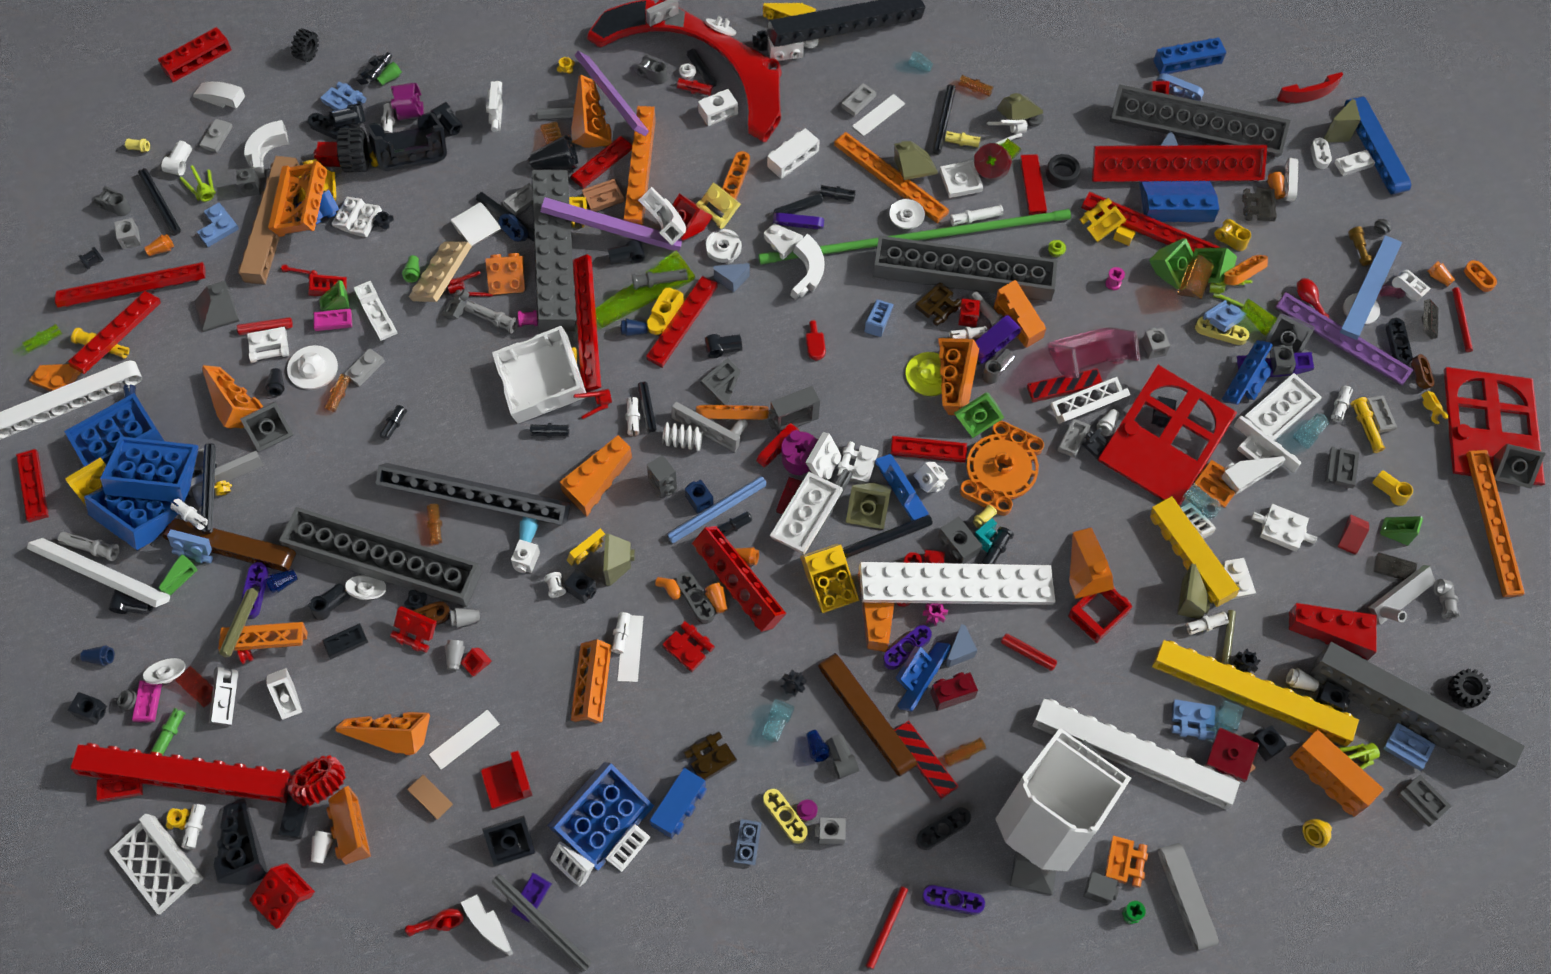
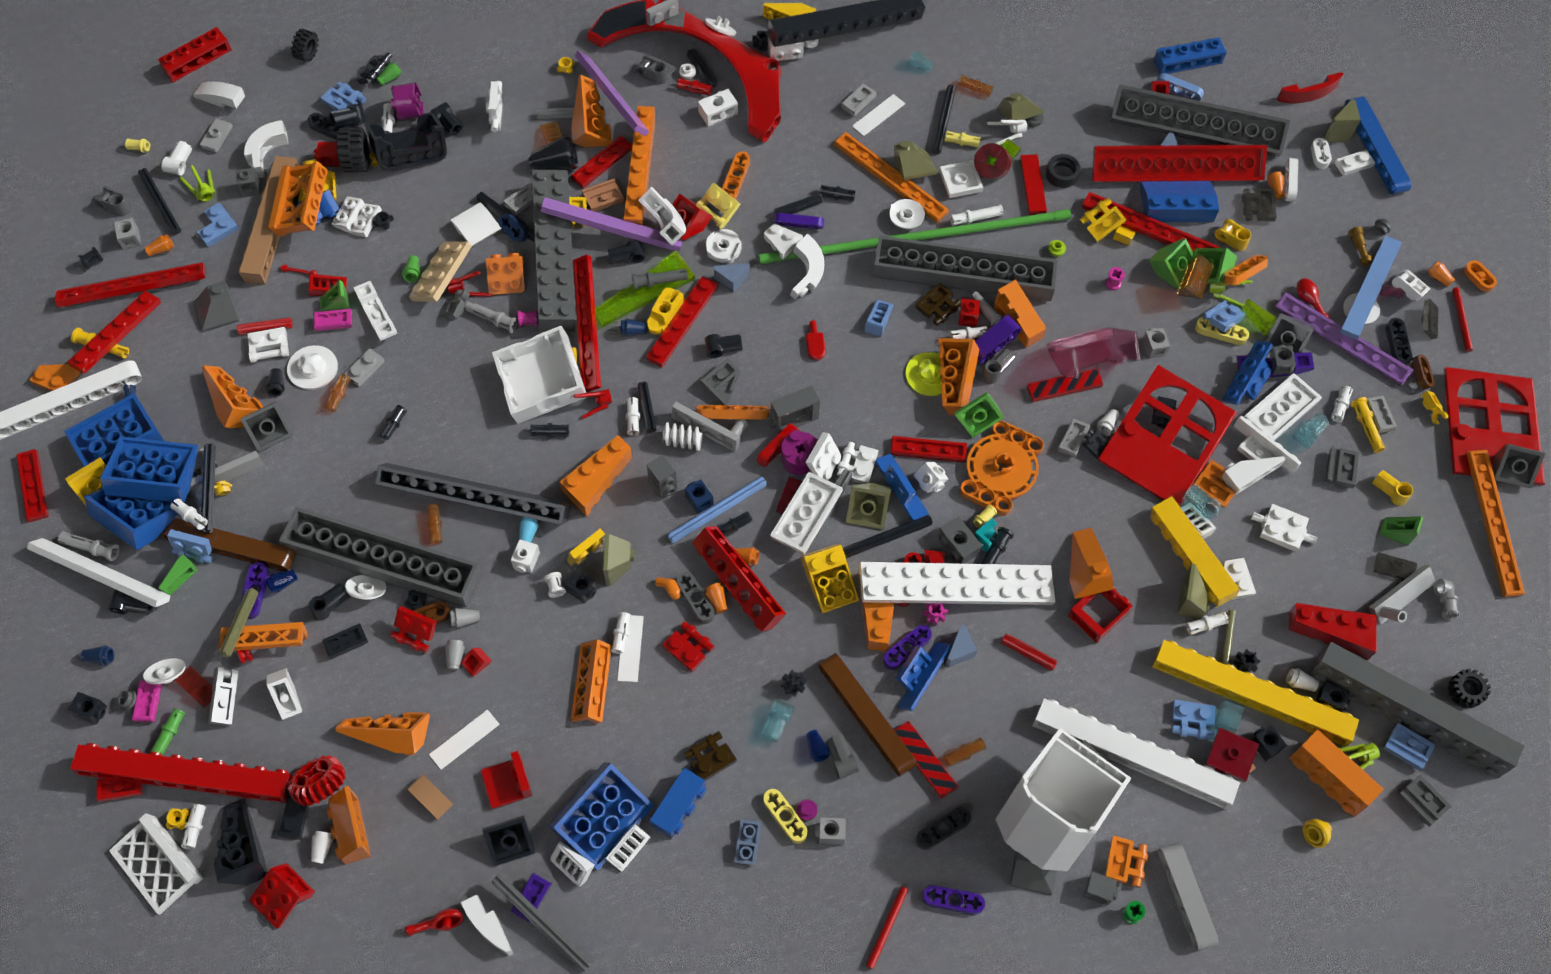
clear neon green pin [22,324,63,352] -> none
white brick [767,128,820,179] -> none
dark red brick [930,672,978,711] -> none
white fence [1050,377,1130,424] -> none
red slope [1338,514,1370,555] -> none

